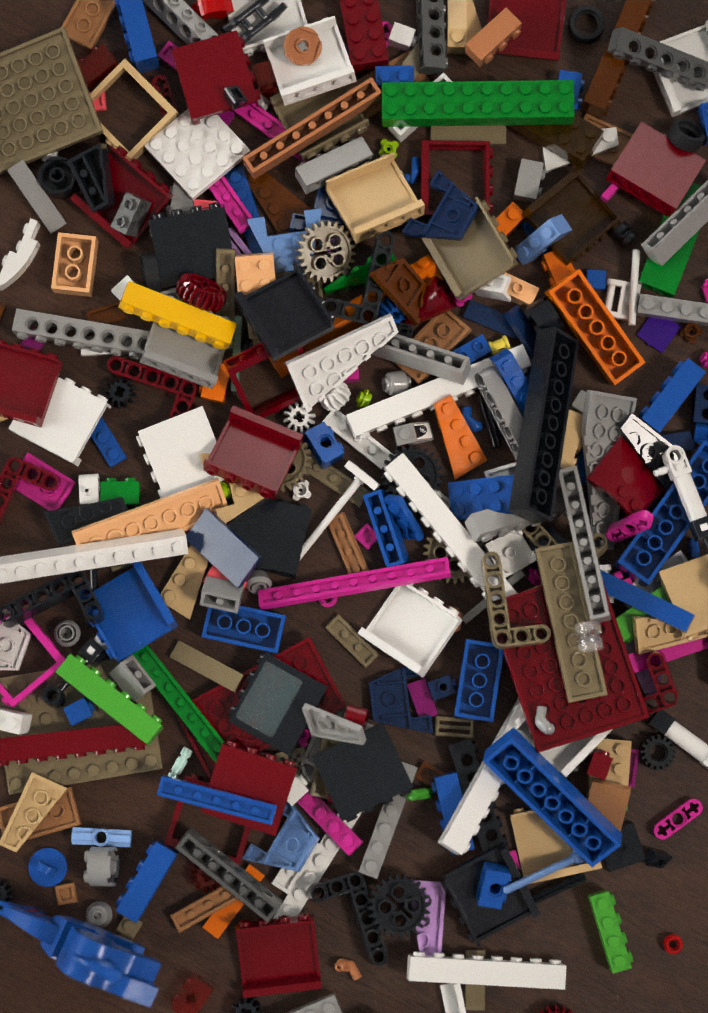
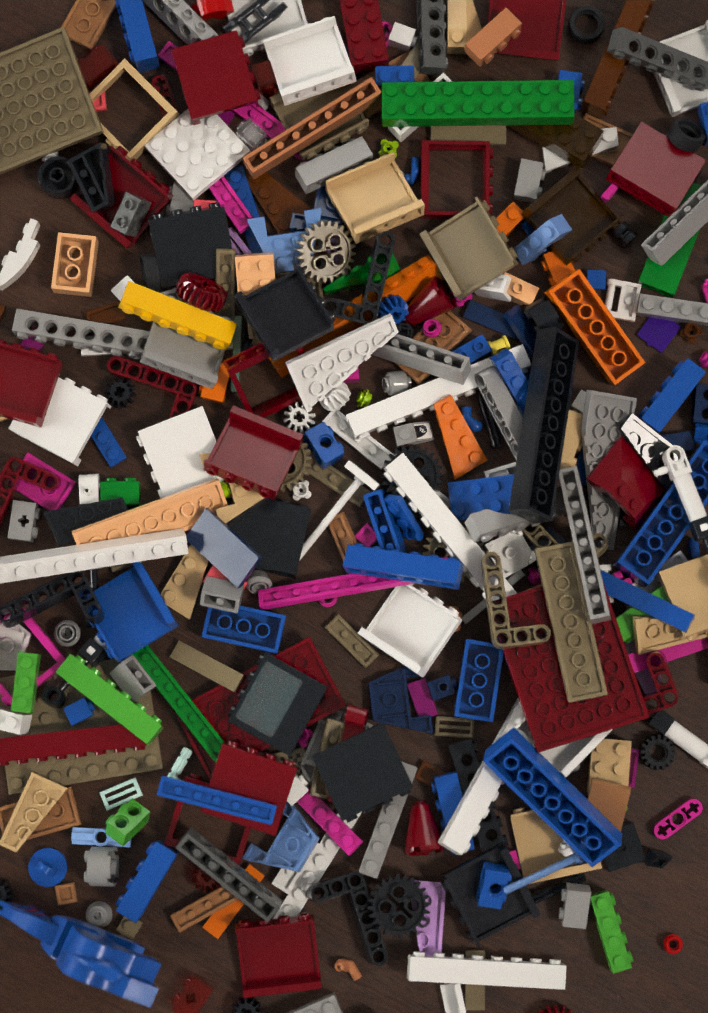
light grey tile [7,160,66,234] -> none
black slope [223,86,247,110] -> none
nougat plate [283,26,322,66] -> none
light grey wing [302,703,367,745] -> none
reddish brown wing [369,258,426,325] -> none
dark blue wing [402,170,480,241] -> none
bright green axle [406,788,434,801] -> none
light grey arm [535,706,555,734] -> none
clear wheel [575,621,604,653] -> none
dark red brick [585,749,613,780] -> none
dark pink beam [606,510,654,542] -> none
white bar [628,250,640,326] -> none
none -> light grey brick [7,500,41,543]
none -> bright green brick [11,652,41,713]
none -> light aqua tile [100,777,143,810]
none -> bright green brick [105,798,150,846]
none -> clear brick [236,118,267,152]
none -> blue brick [343,543,463,590]
none -> dark red cone [405,801,444,856]
none -> dark pink plate [422,319,442,338]
none -> white plate [558,841,575,856]
none -> light grey brick [558,882,591,929]

